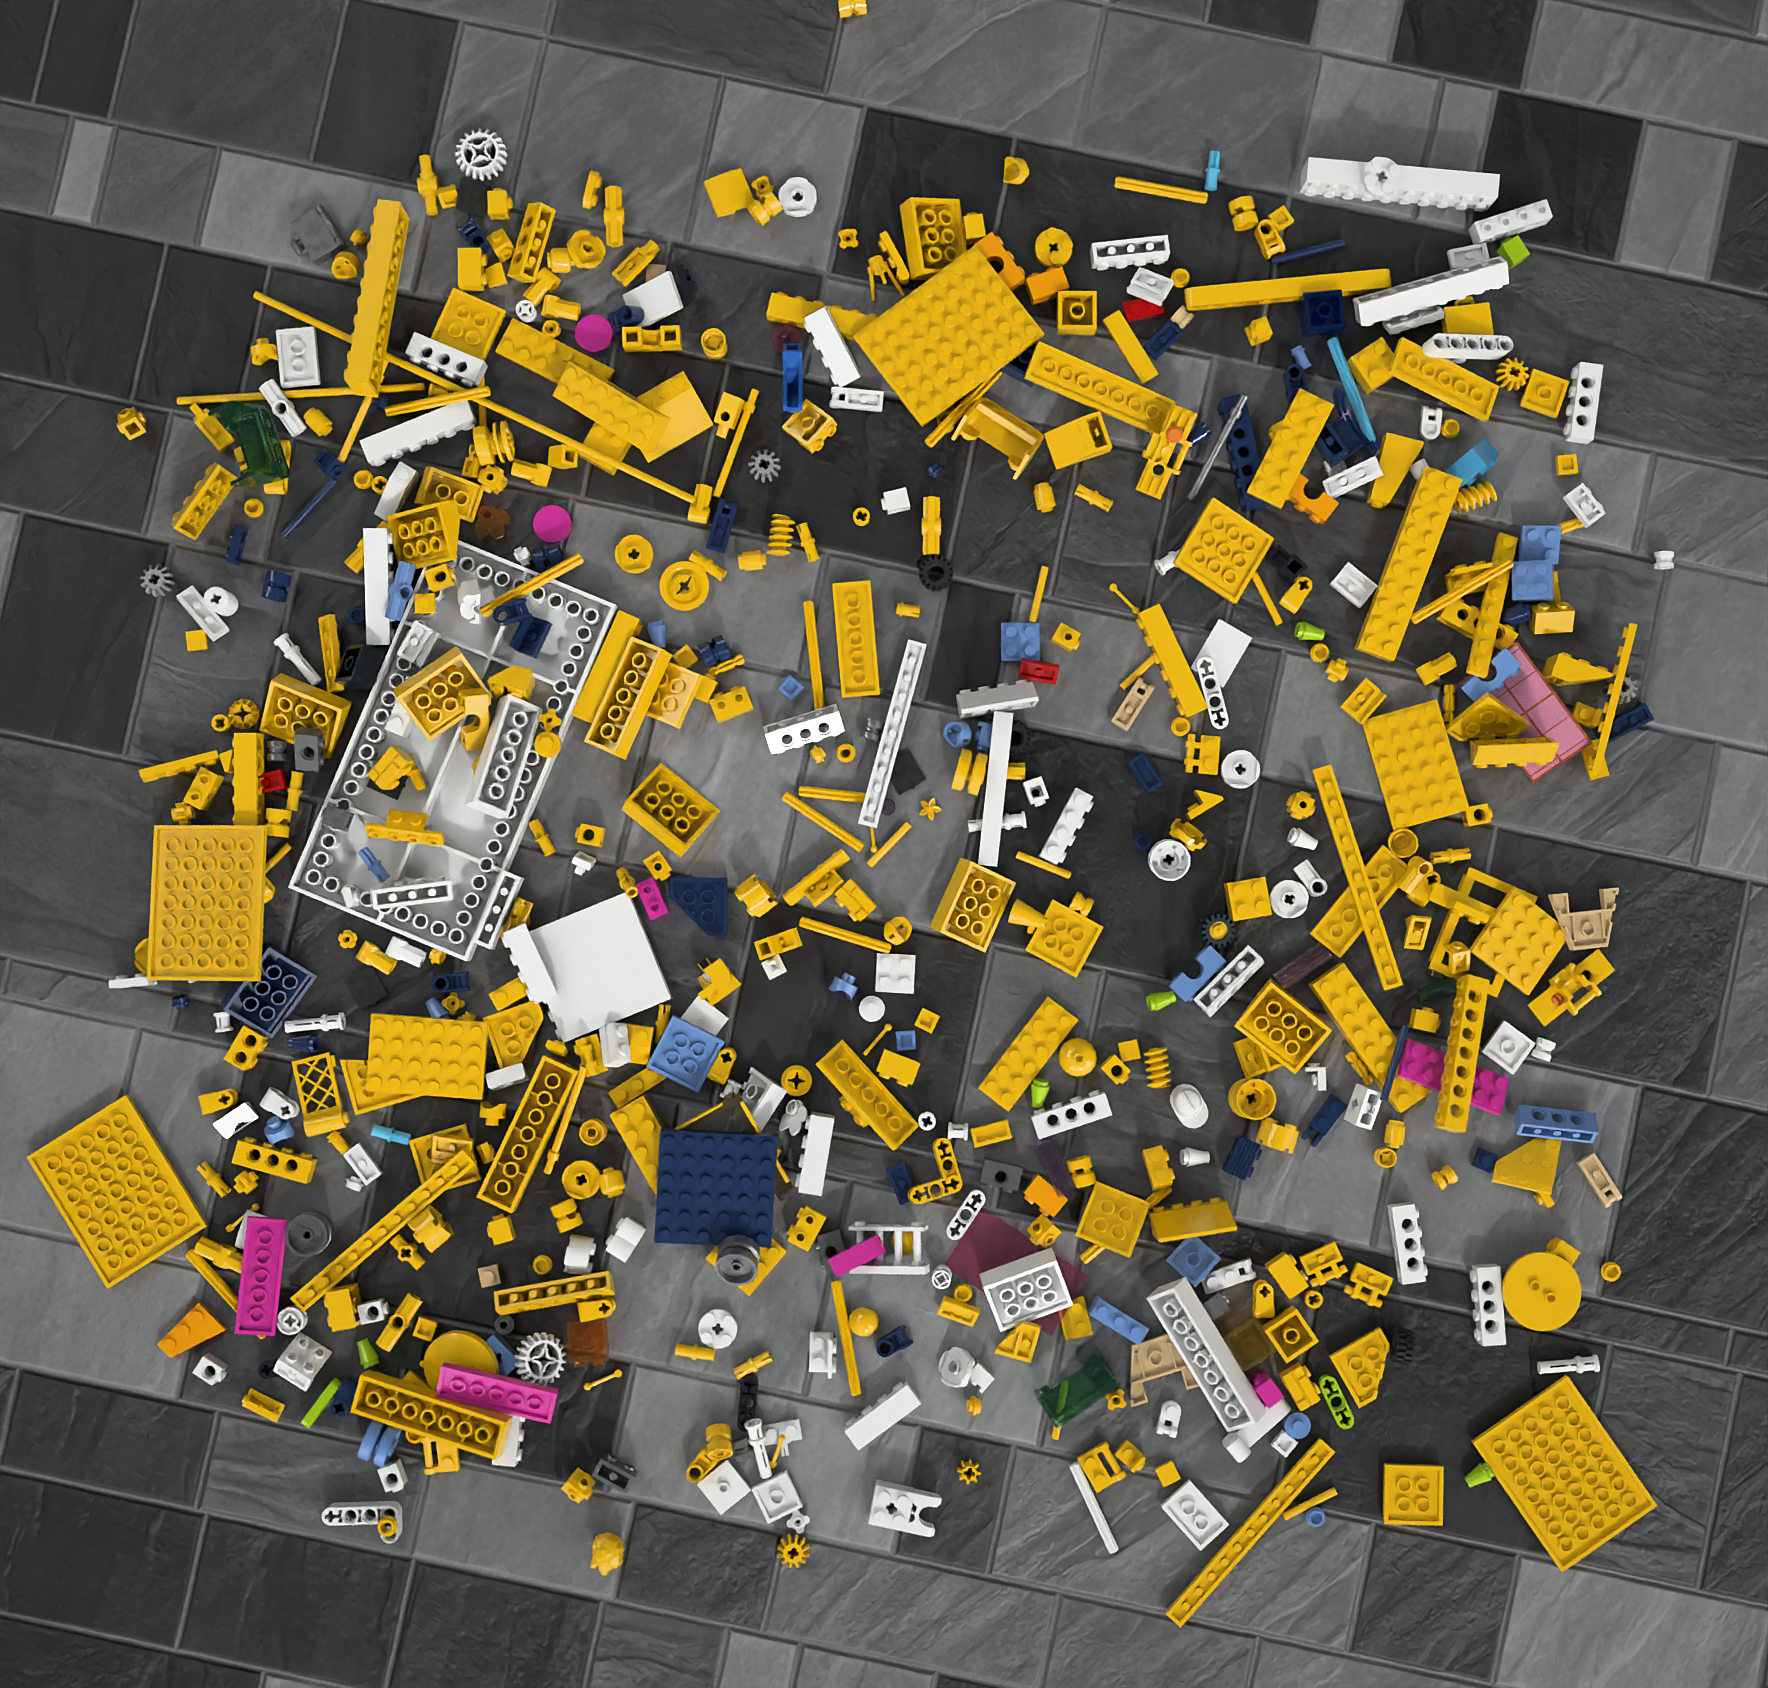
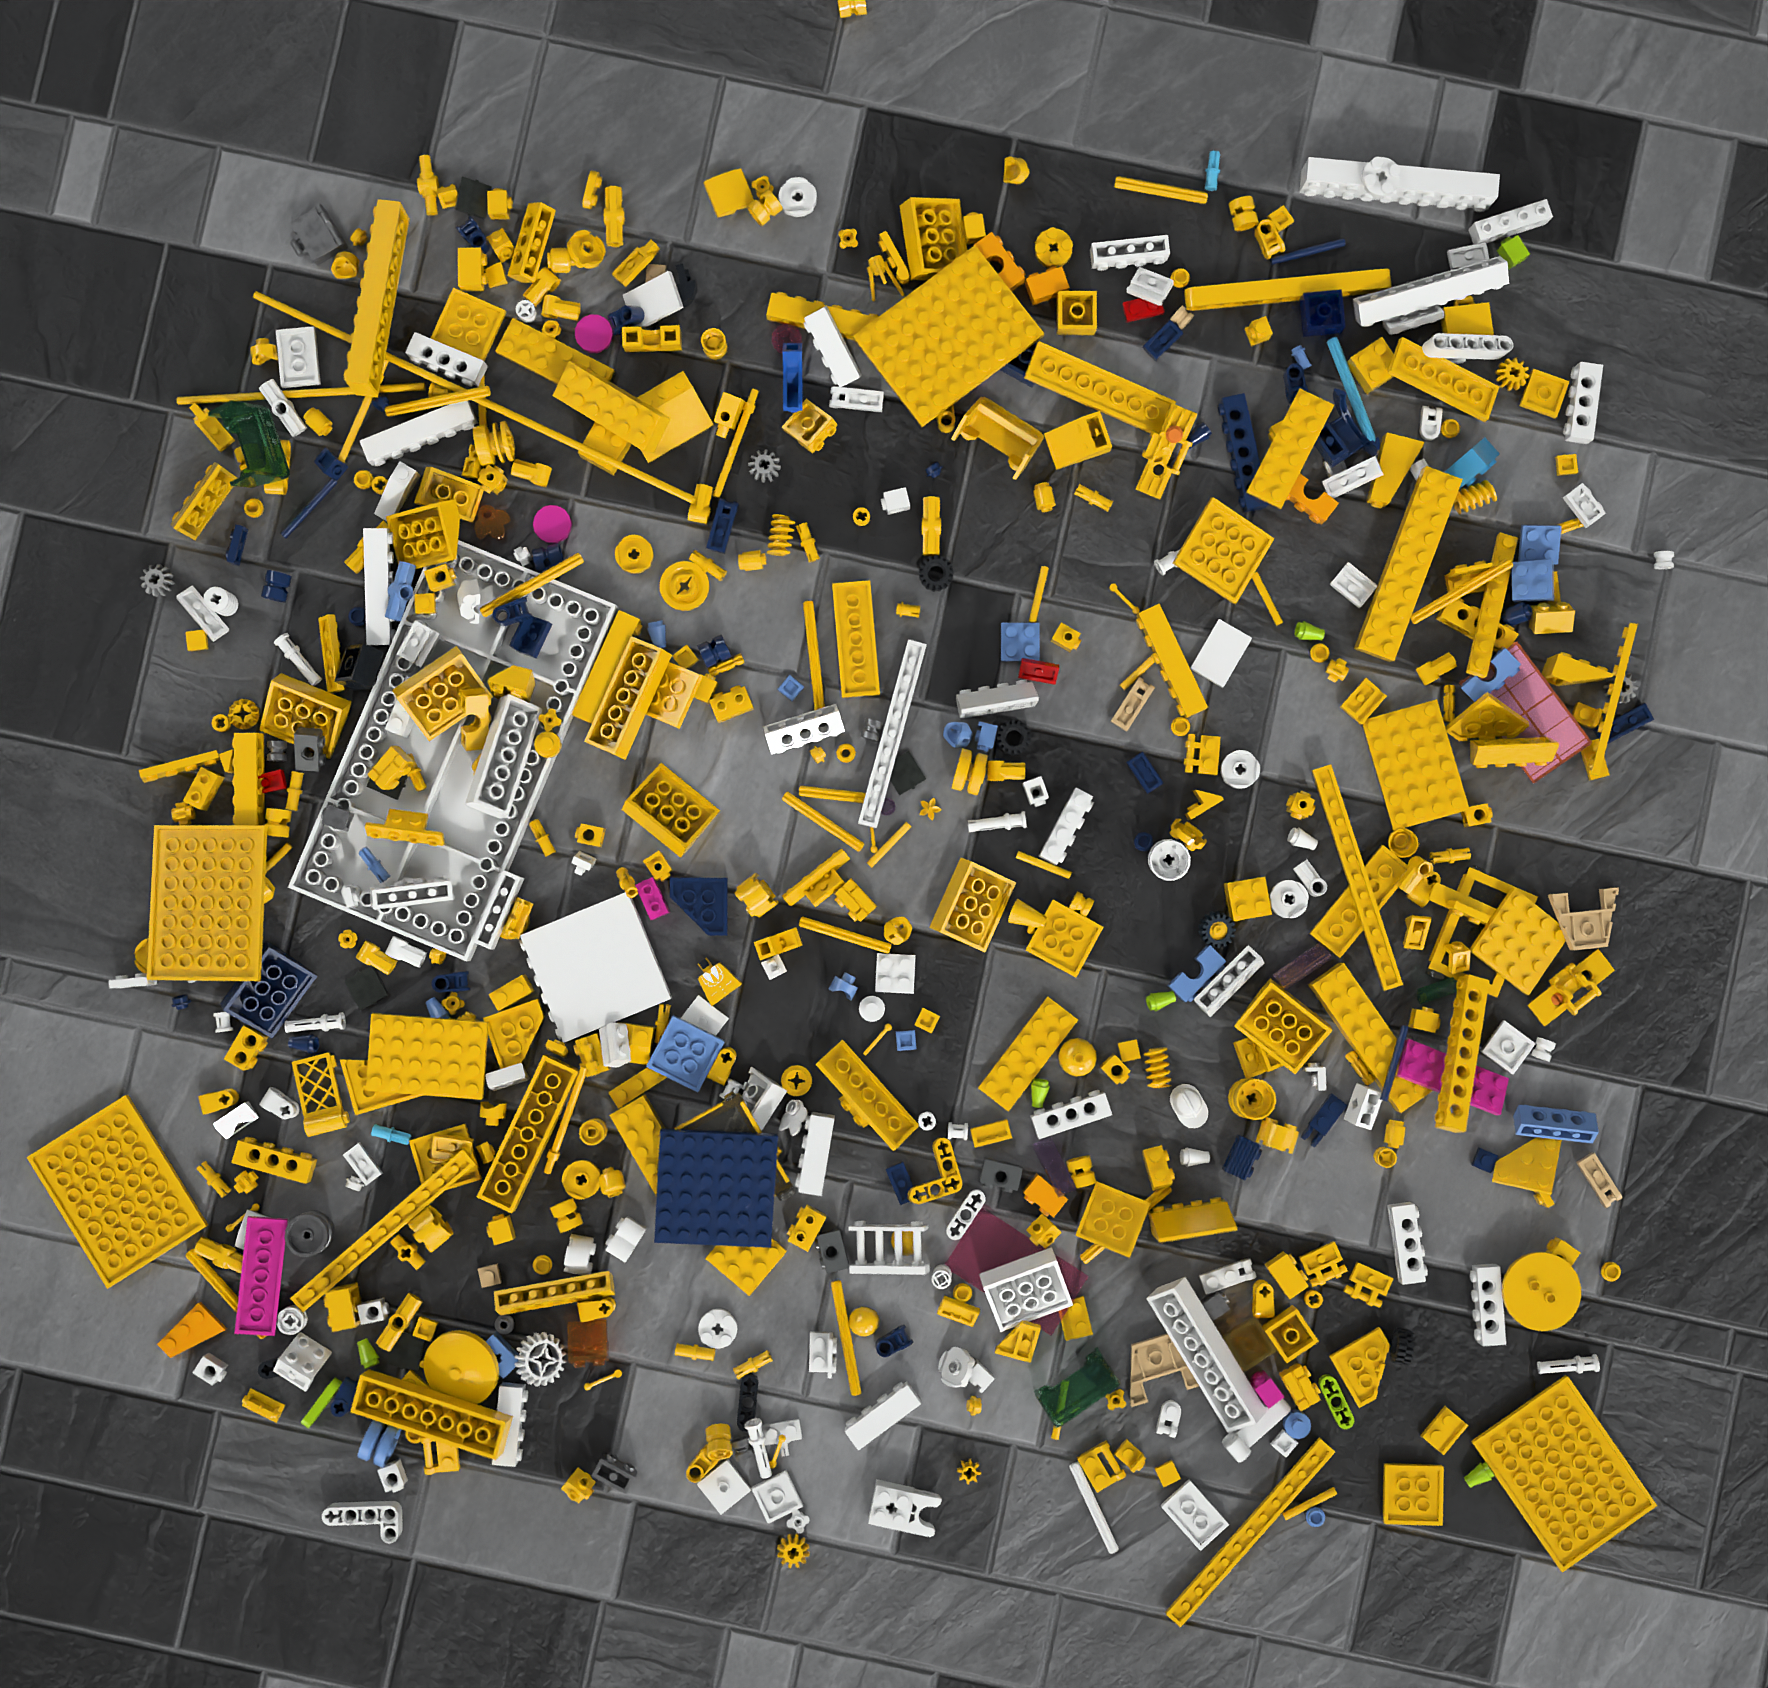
yellow brick [116,407,147,441] -> none
medium blue piece [264,1116,295,1145] -> none
yellow pin [327,1130,351,1155] -> none
yellow plate [377,1516,398,1536] -> none
dark pink plate [435,1362,559,1424] -> none
white gear [455,128,507,181] -> none
white brick [501,922,557,1004] -> none
yellow brick [548,444,578,469] -> none
yellow animal [591,1532,624,1575] -> none
yellow brick [698,958,732,1001] -> none
flat silver wheel [715,1235,761,1286] -> none
dark pink beam [827,1234,887,1277] -> none
yellow brick [876,1048,921,1087] -> none
yellow axle [925,370,1002,447] -> none
white tile [978,711,1013,867] -> none
medium blue brick [1088,1295,1149,1346] -> none
yellow tile [1102,310,1159,385] -> none
medium blue plate [1166,1237,1221,1288] -> none
flat silver bar [1187,394,1248,501] -> none
white beam [1196,656,1229,729] -> none
black brick [1265,545,1308,584] -> none
yellow piece [1279,577,1312,614] -> none
yellow wheel [1431,1164,1458,1191] -> none
none -> yellow plate [1420,1406,1468,1455]

